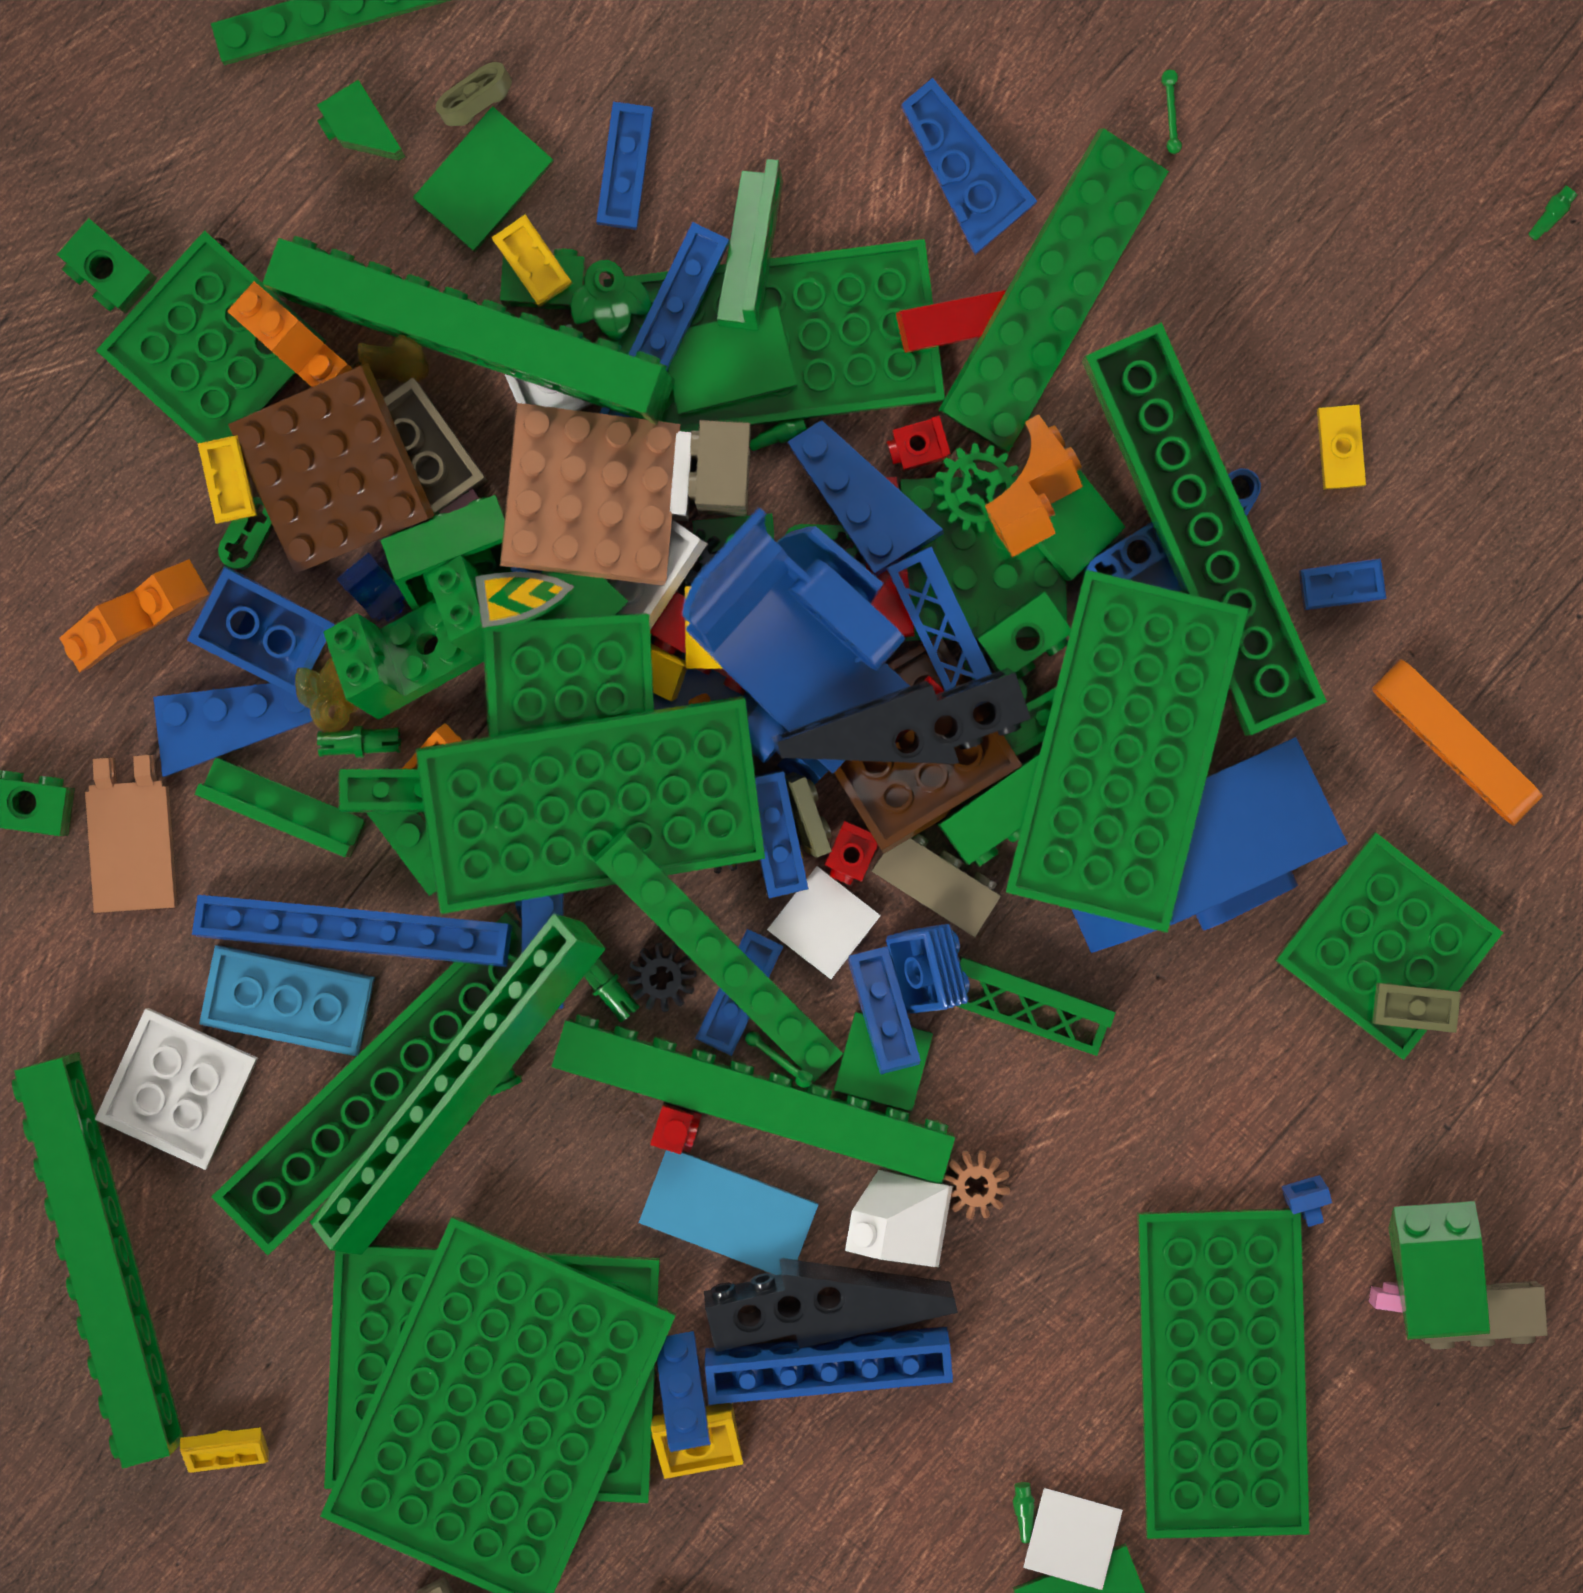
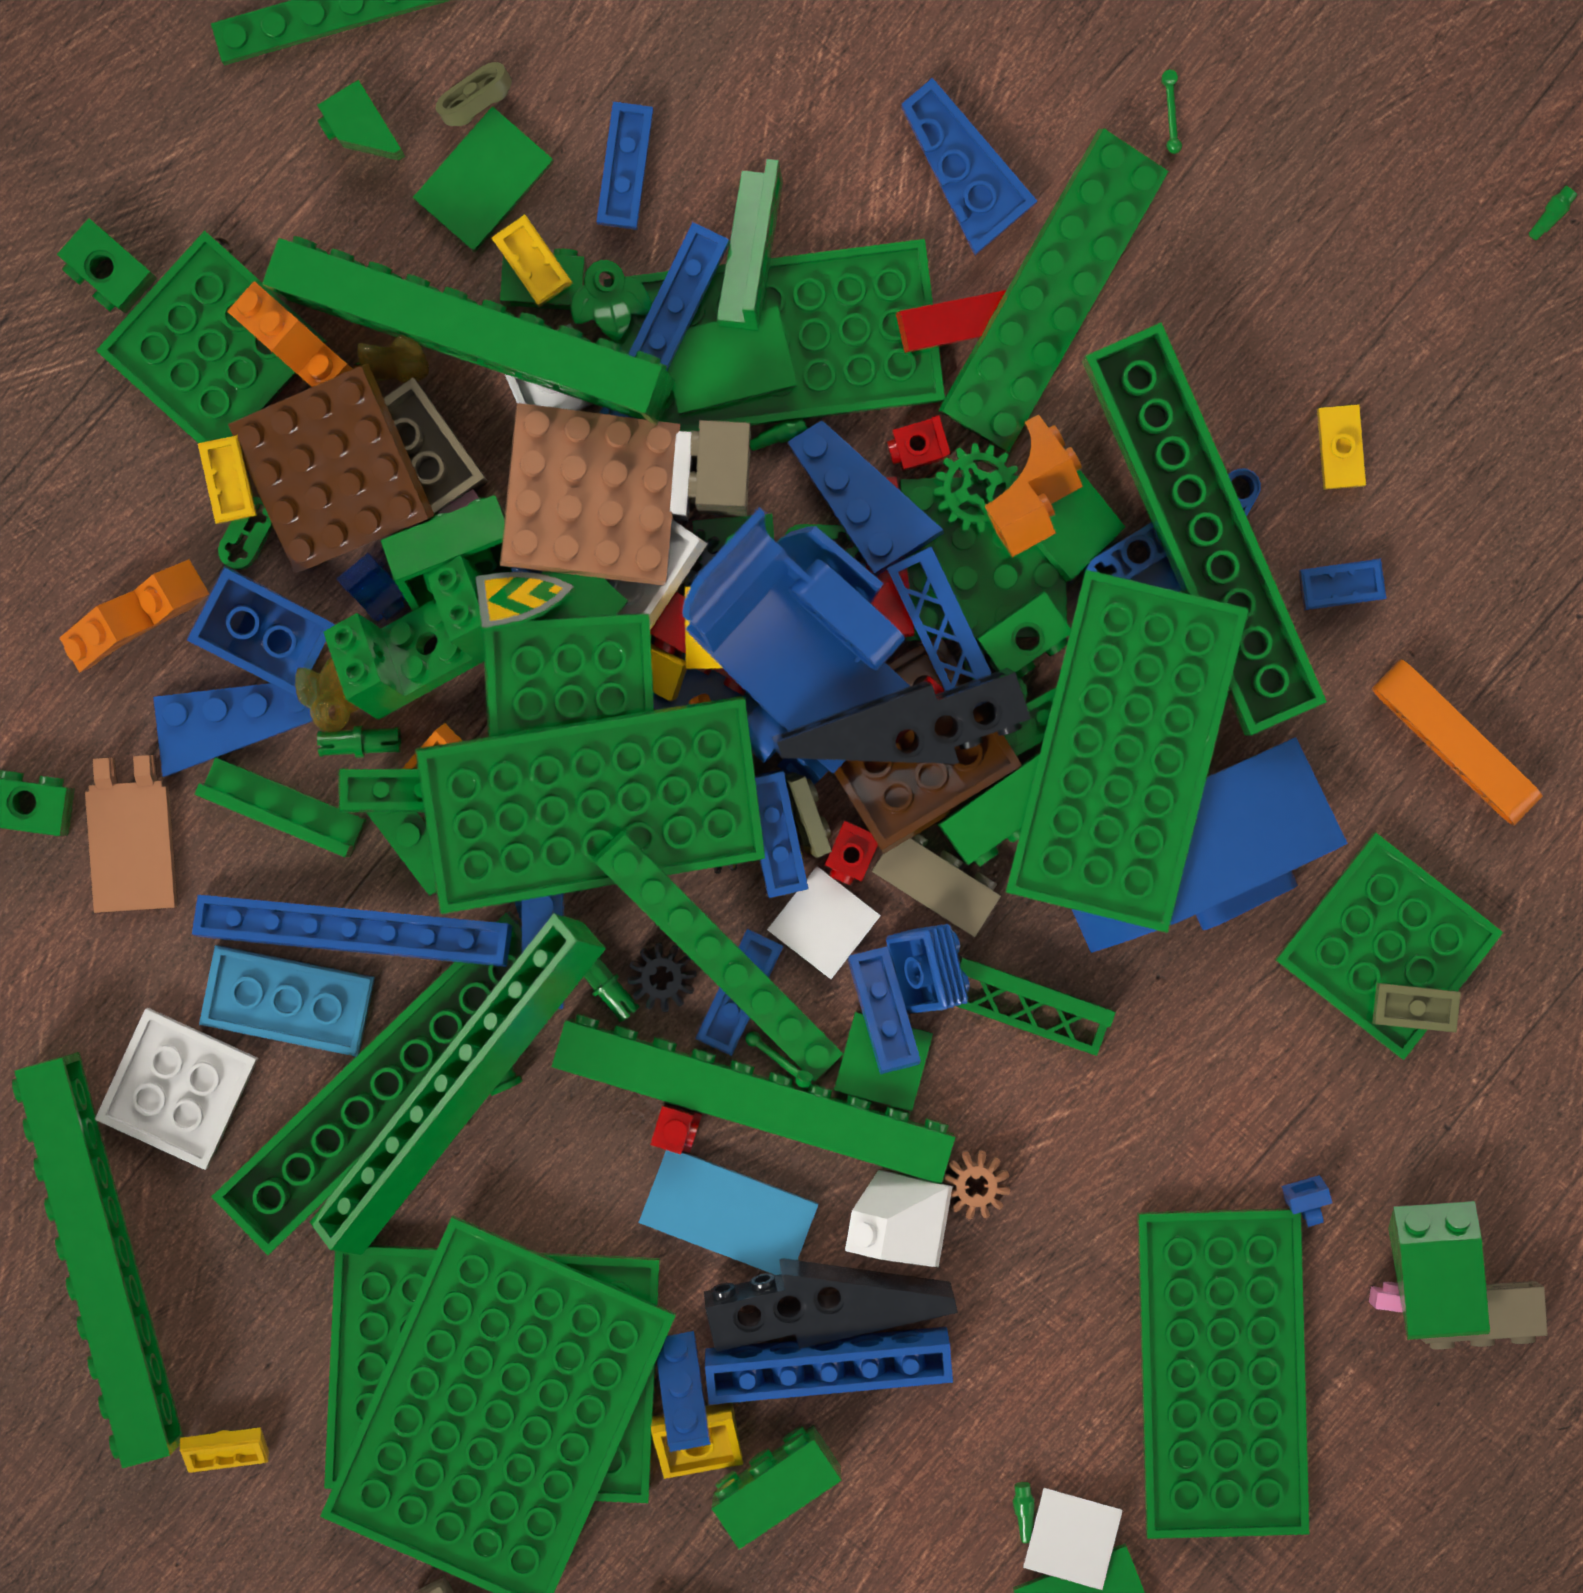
none -> green brick [711,1425,842,1550]

